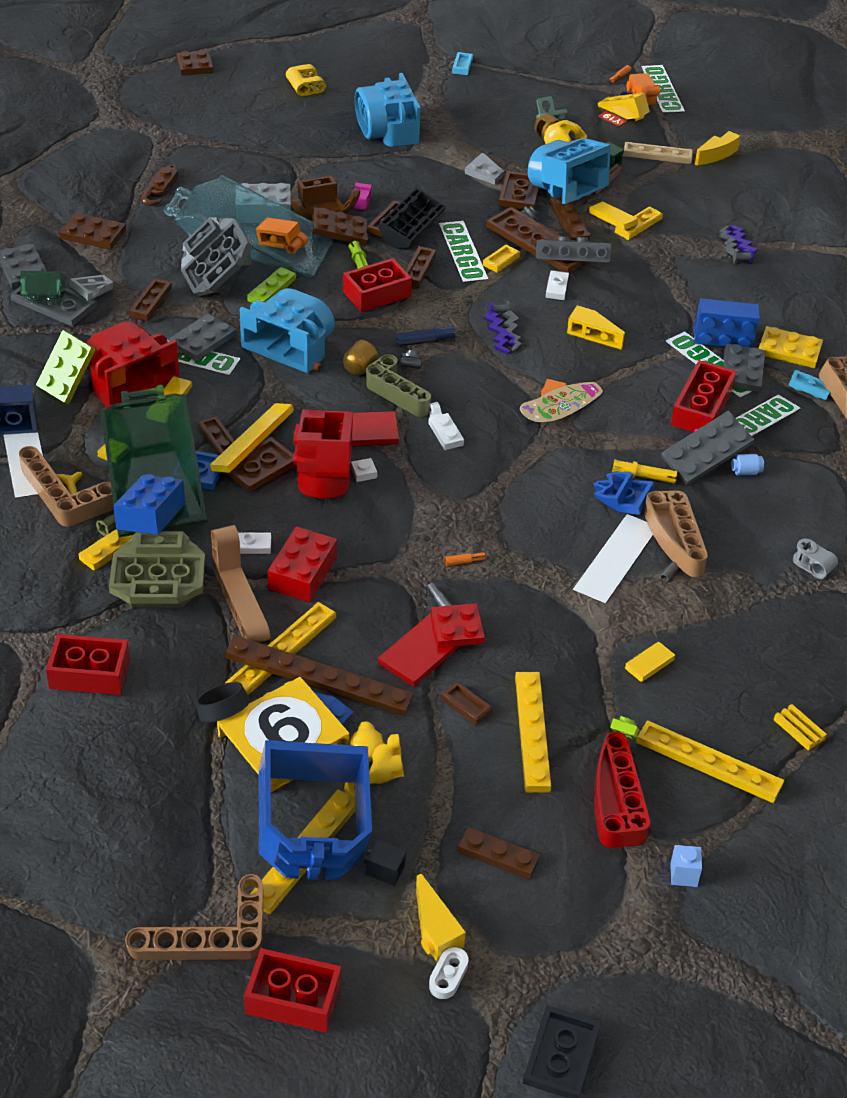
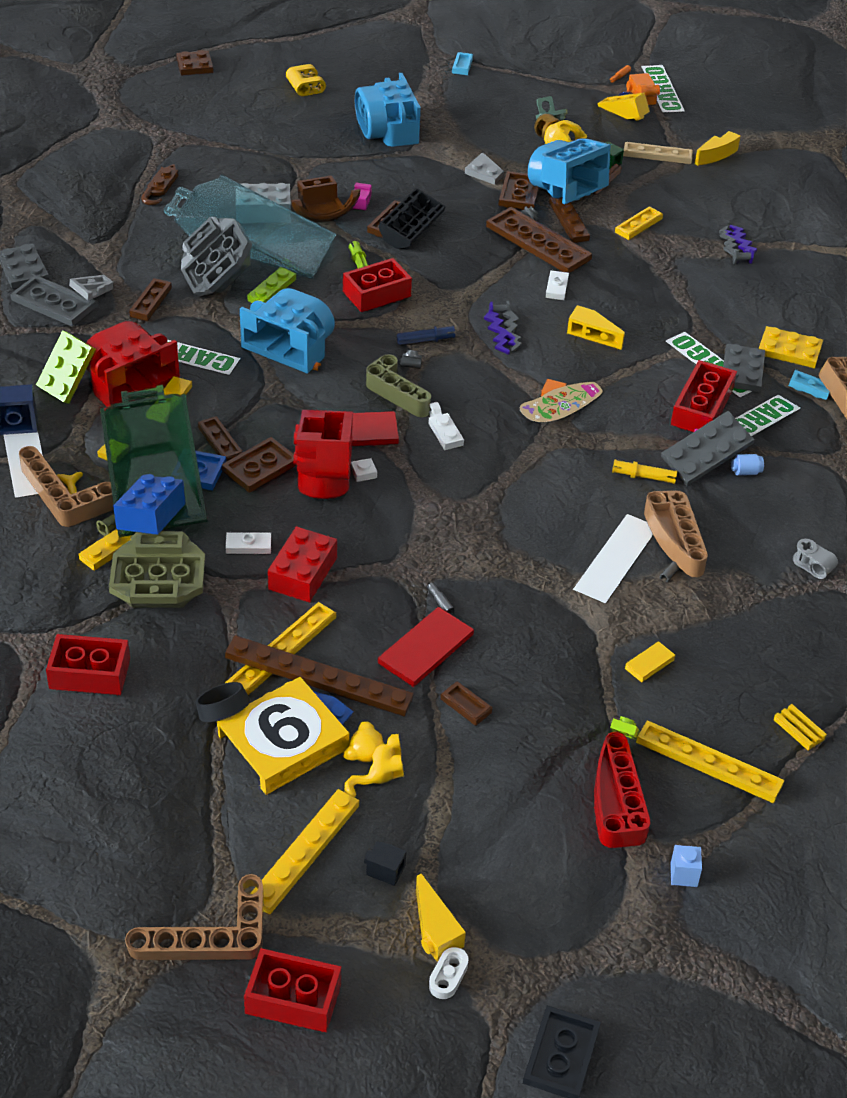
clear green slope [21,271,66,301] -> none
reddish brown plate [59,213,126,250] -> none
dark grey plate [167,314,237,362] -> none
yellow tile [210,403,294,473] -> none
medium nougat beam [211,525,270,643] -> none
orange hinge [256,218,308,255] -> none
blue container [259,740,372,880] -> none
reddish brown plate [312,207,368,246] -> none
pearl gold helmet [343,340,379,376] -> none
reddish brown plate [405,246,436,287] -> none
red plate [431,603,485,648] -> none
sticker [439,221,488,282] -> none
orange pin [444,552,486,567] -> none
reddish brown plate [458,827,540,880] -> none
yellow tile [483,245,520,273] -> none
yellow plate [515,672,551,792] -> none
dark grey bracket [536,236,611,262] -> none
yellow tile [589,201,638,230] -> none
blue plate [593,471,655,515] -> none
red sticker [598,111,626,126] -> none
blue brick [694,298,760,348] -> none

